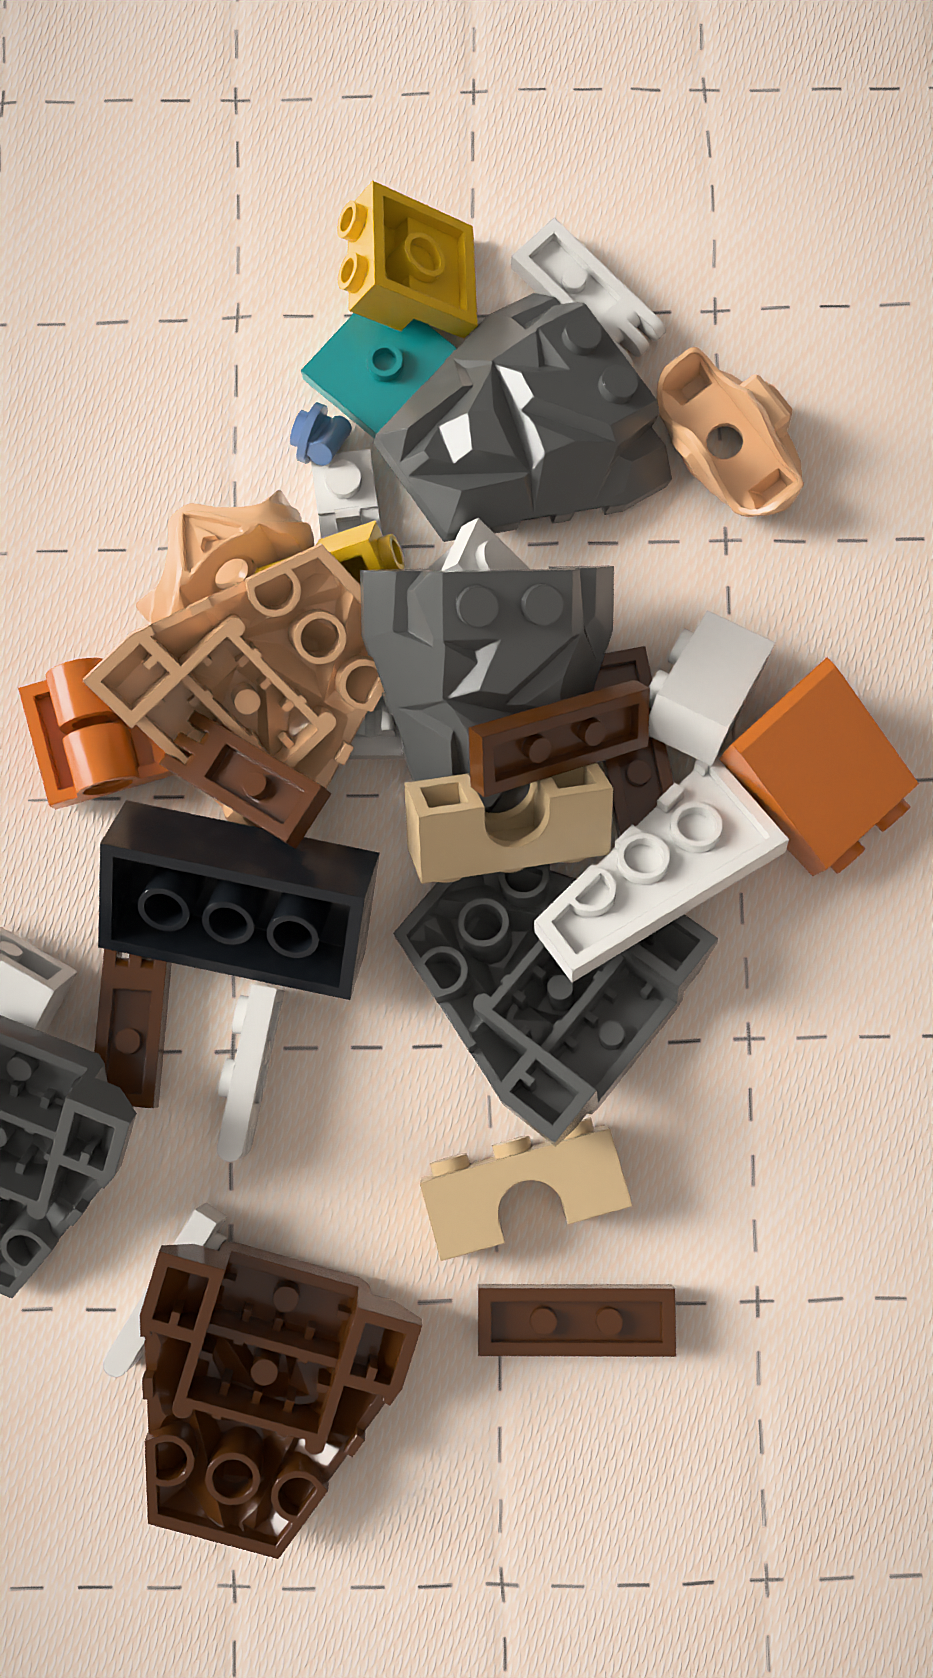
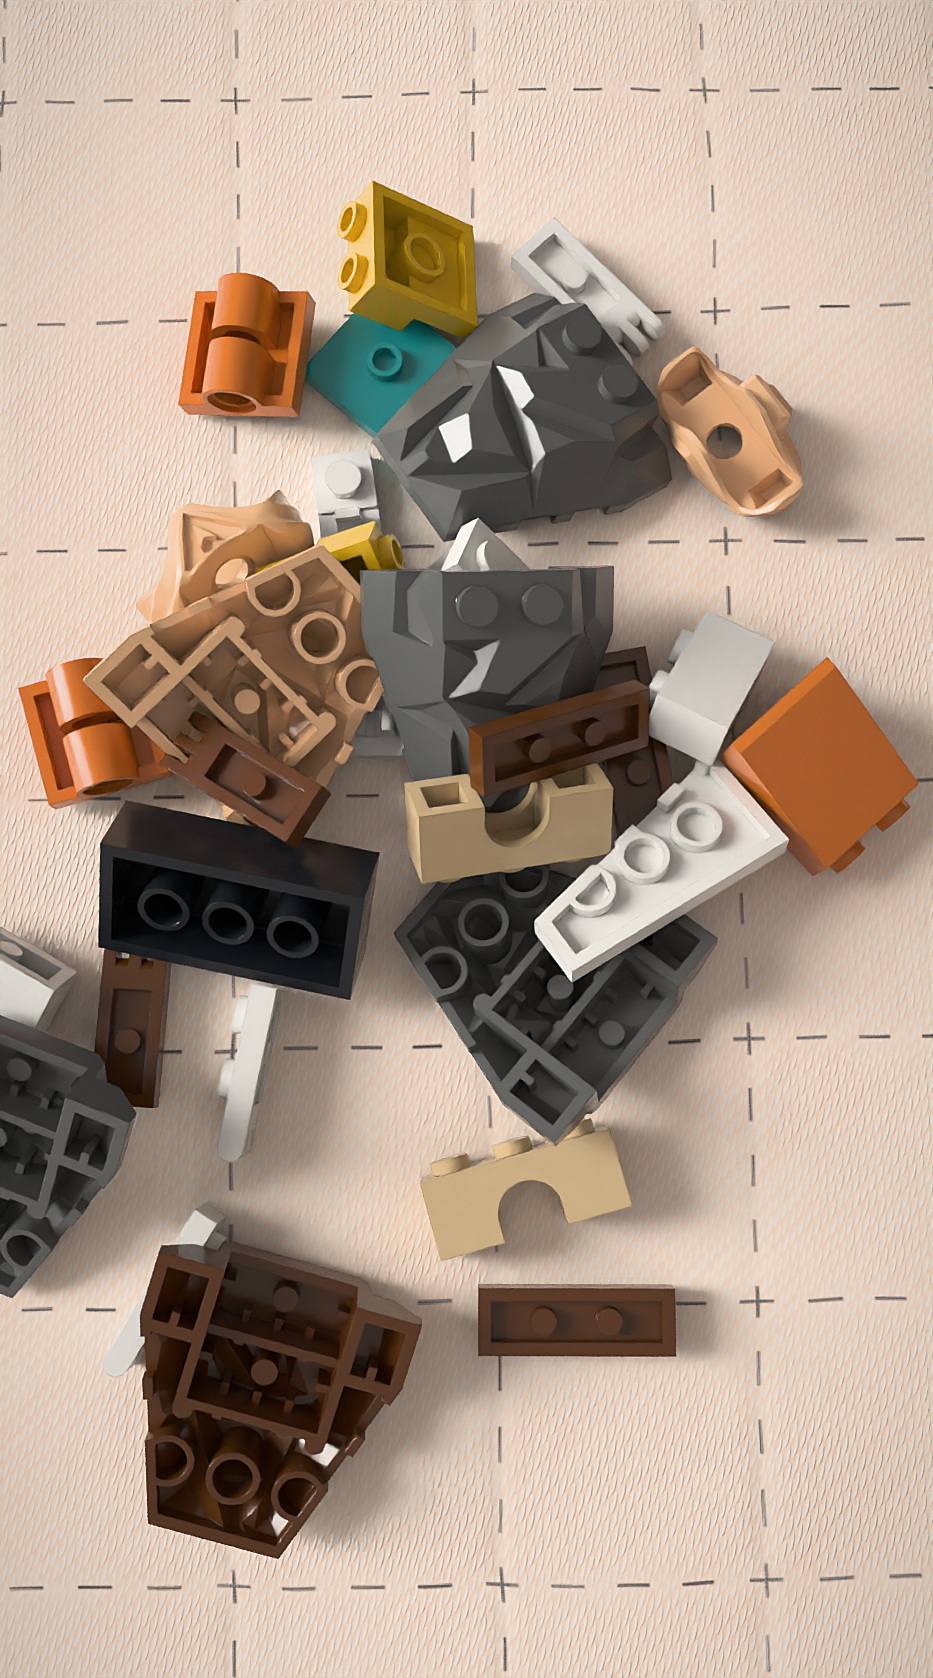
medium blue plate [290,402,352,466] -> none
none -> orange plate [178,273,316,417]

